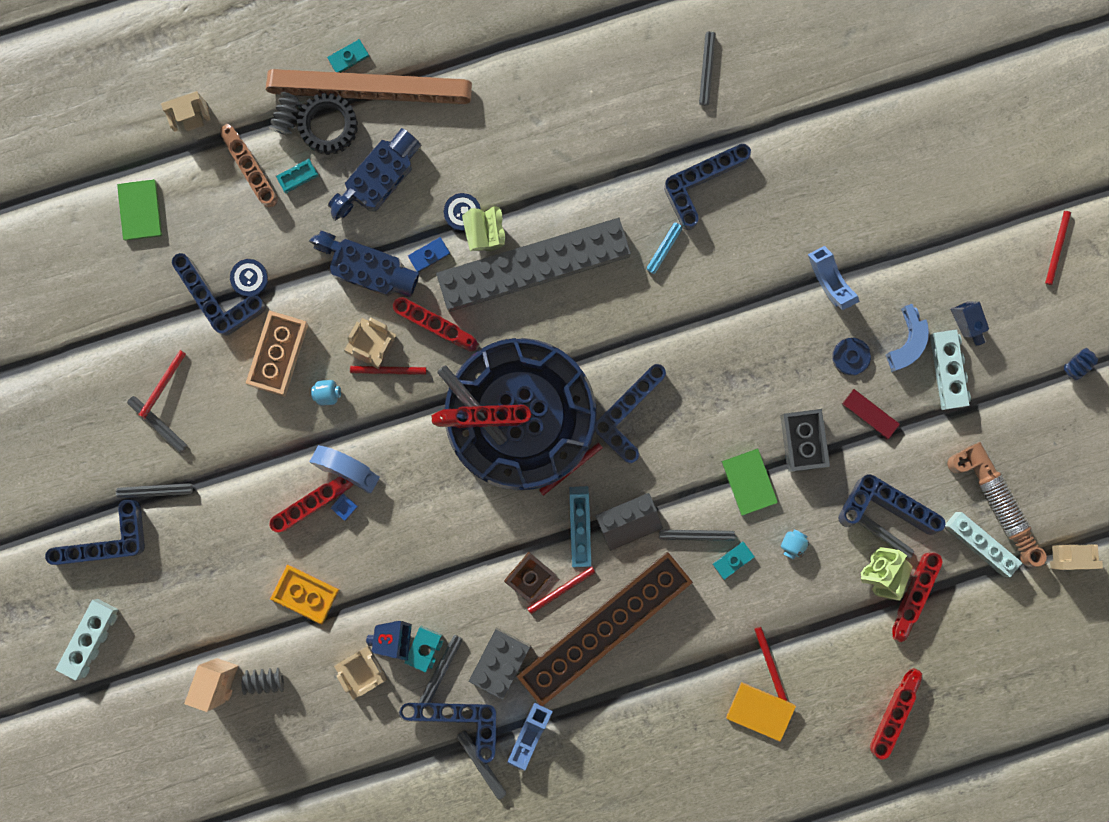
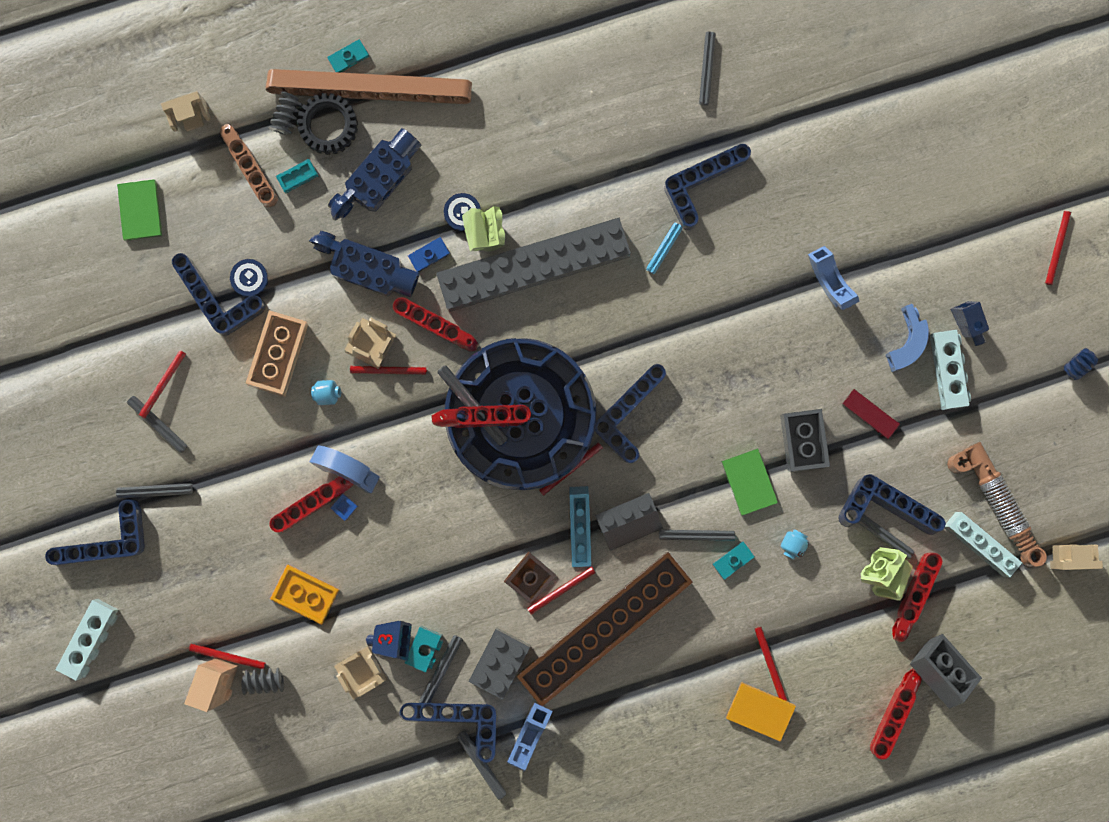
dark blue tile [832,338,871,375] -> none
none -> red piece [189,644,266,669]
none -> dark grey brick [910,634,982,709]

